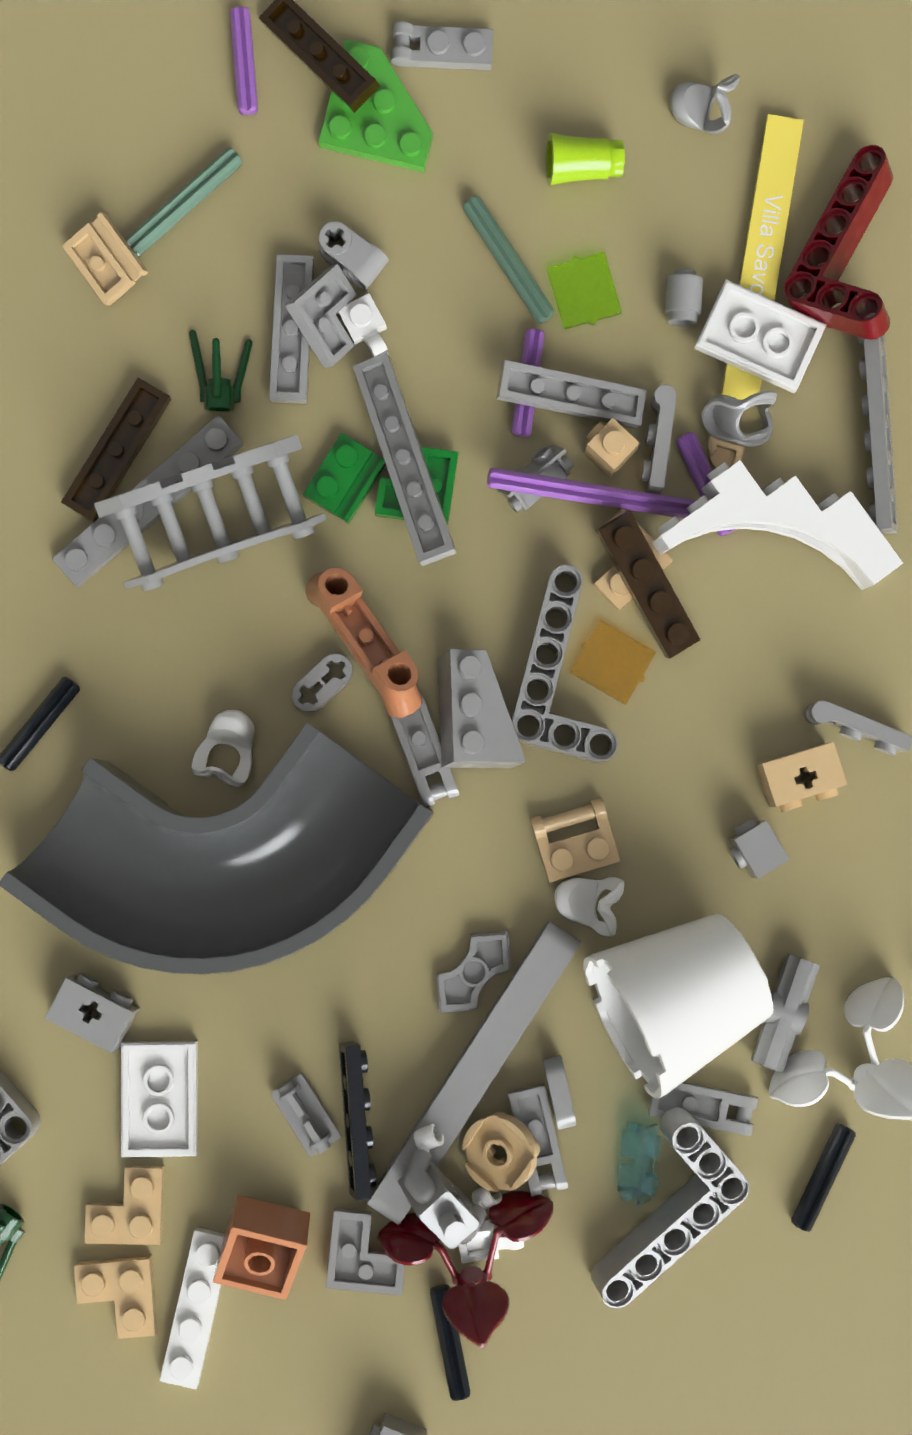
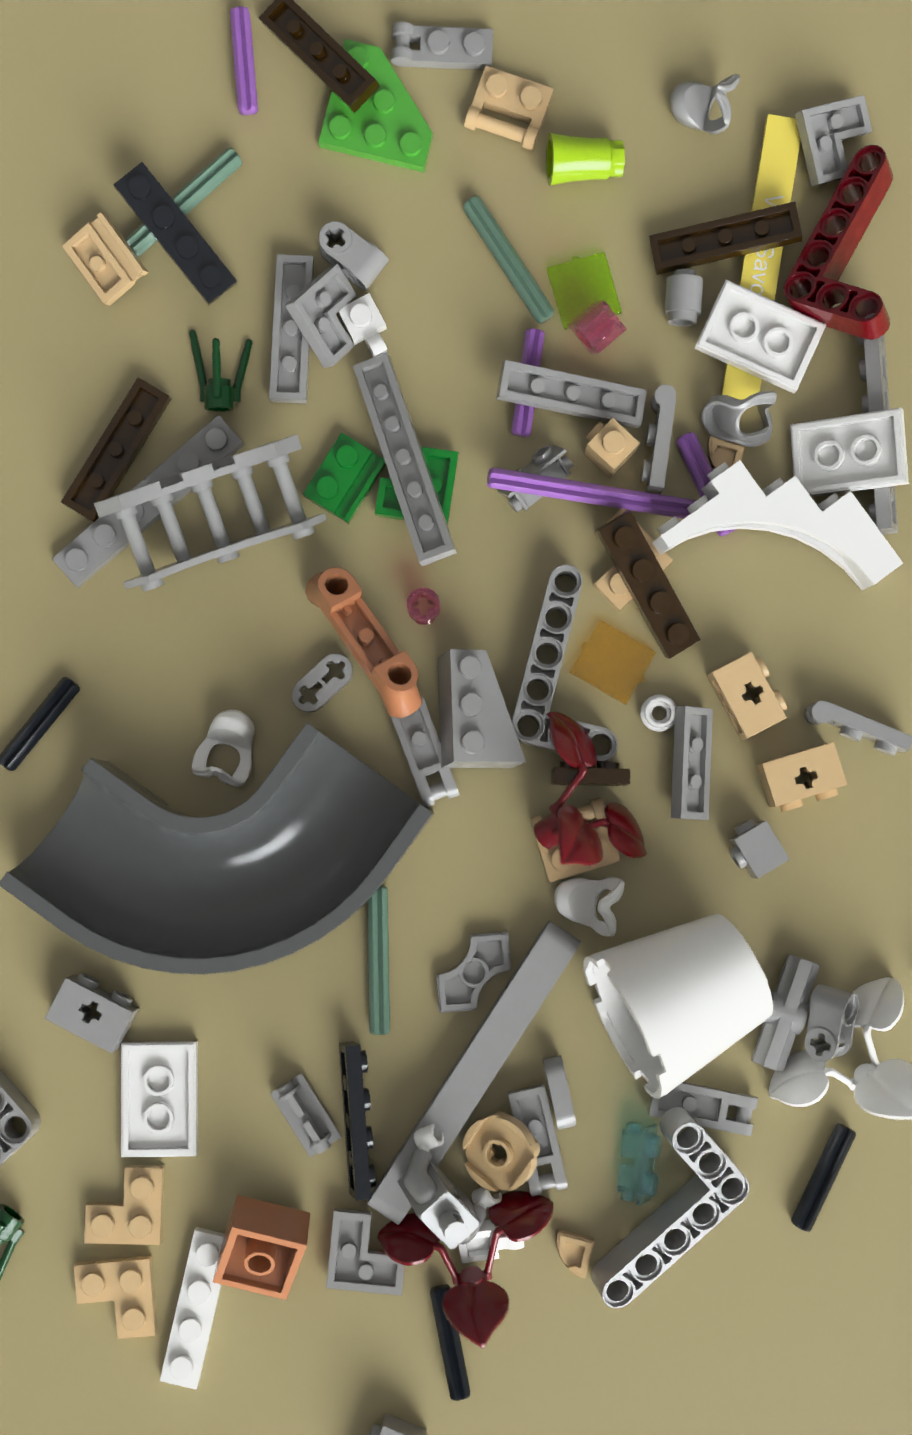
none -> black plate [113,162,237,305]
none -> sand green axle [367,886,390,1035]
none -> clear pink bush [407,587,440,625]
none -> tan plate [464,65,554,151]
none -> dark red plant [534,712,647,866]
none -> dark brown plate [551,761,630,786]
none -> tan tile [556,1229,595,1279]
none -> clear pink brick [568,300,627,354]
none -> white plate [640,695,676,732]
none -> dark brown plate [649,201,802,275]
none -> light grey plate [671,706,713,820]
none -> tan brick [707,652,787,741]
none -> white tile [790,407,909,497]
none -> light grey plate [795,95,872,187]
none -> light grey piece [805,984,859,1062]

